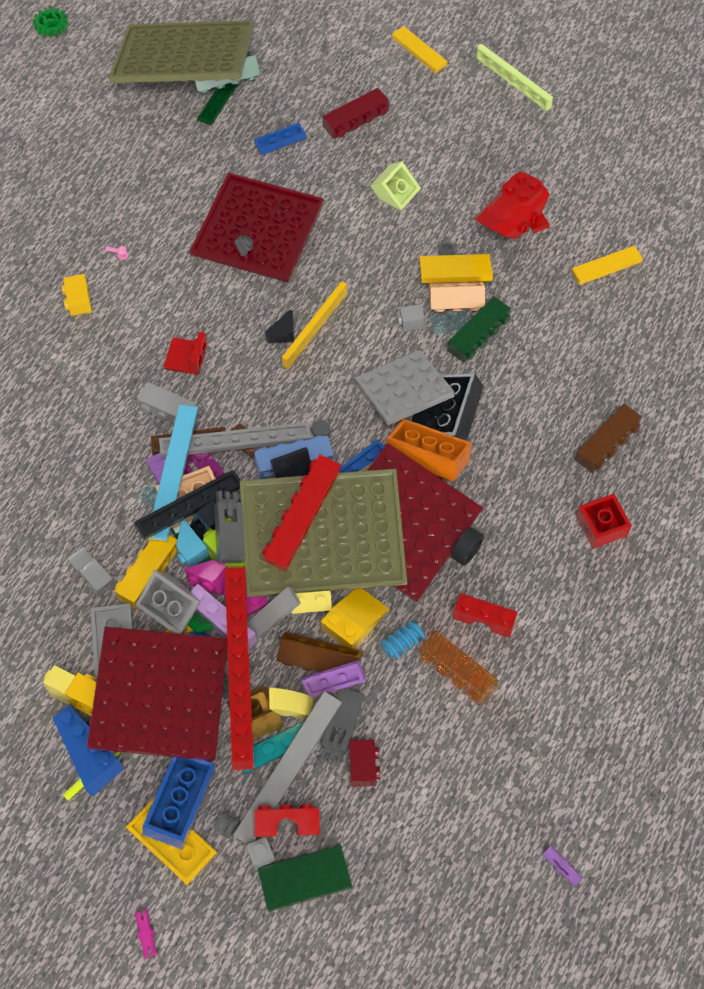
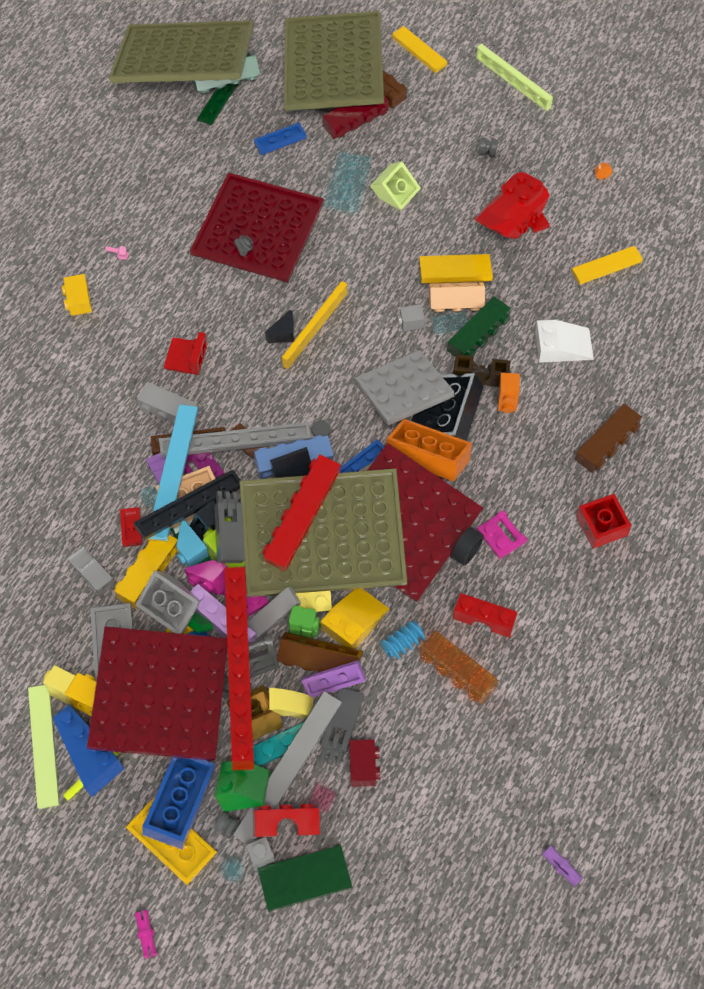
green gear [33,7,69,38] -> none
dark grey tile [438,241,455,256] -> none
none -> yellowish green tile [28,685,60,809]
none -> red plate [120,507,143,547]
none -> green slope [214,761,270,812]
none -> clear light blue tile [221,859,244,882]
none -> dark grey plate [248,634,280,678]
none -> olive plate [284,11,384,111]
none -> bright green brick [289,605,320,639]
none -> clear pink tile [308,784,337,813]
none -> clear light blue tile [324,152,372,213]
none -> reddish brown brick [383,71,407,109]
none -> dark brown arch [453,354,511,387]
none -> dark pink plate [477,510,528,559]
none -> dark grey wheel [479,137,498,157]
none -> orange brick [498,373,520,413]
none -> white slope [535,320,594,363]
none -> orange tile [594,163,613,179]

